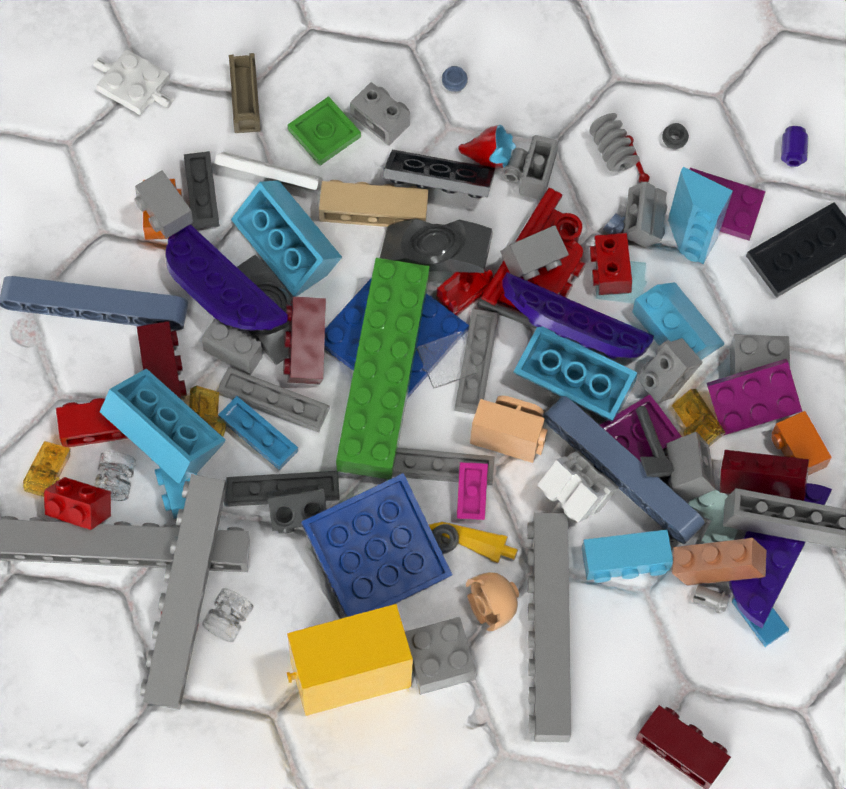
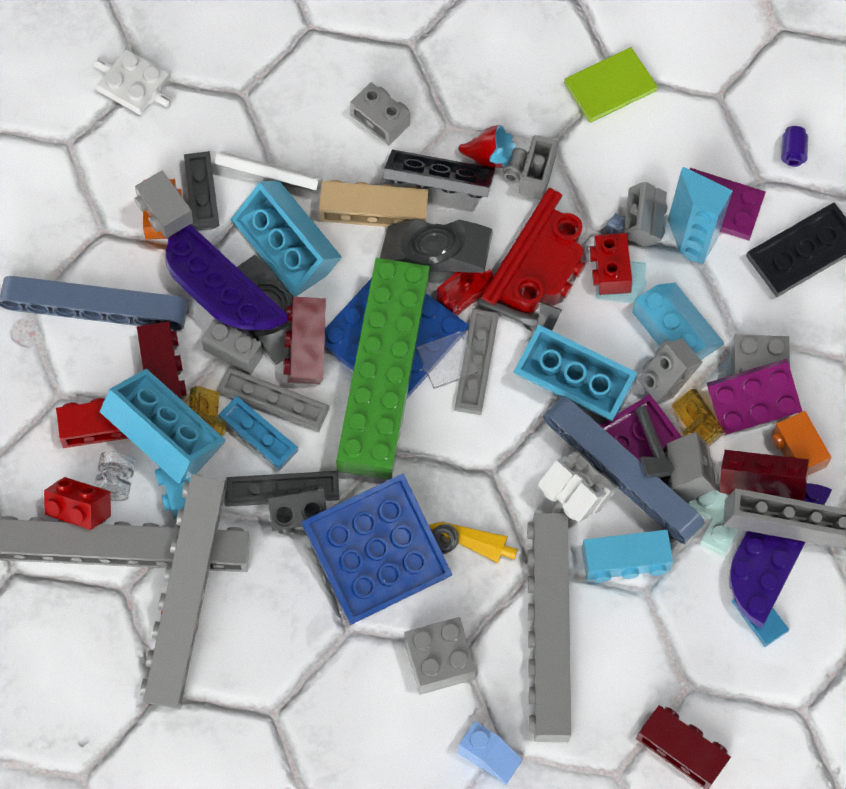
clear yellow plate [23,441,71,497] -> none
clear wheel [202,588,254,642] -> none
dark tan container [228,53,261,133] -> none
yellow container [286,604,413,716] -> none
bright green tile [287,96,361,166] -> none
light grey tile [393,448,495,485] -> none
sand blue plate [442,66,468,92] -> none
dark pink plate [457,462,488,520] -> none
light nougat cylinder [466,572,519,631] -> none
light nougat brick [470,395,548,463] -> none
light grey brick [500,225,569,281] -> none
dark purple plate [502,273,654,359] -> none
light grey piece [589,113,640,172] -> none
red hinge [624,135,650,183] -> none
dark grey plate [662,123,689,149] -> none
nougat brick [672,538,766,585] -> none
light grey pin [692,584,730,613] -> none
none -> light blue slope [458,721,523,785]
none -> lime tile [564,47,658,123]

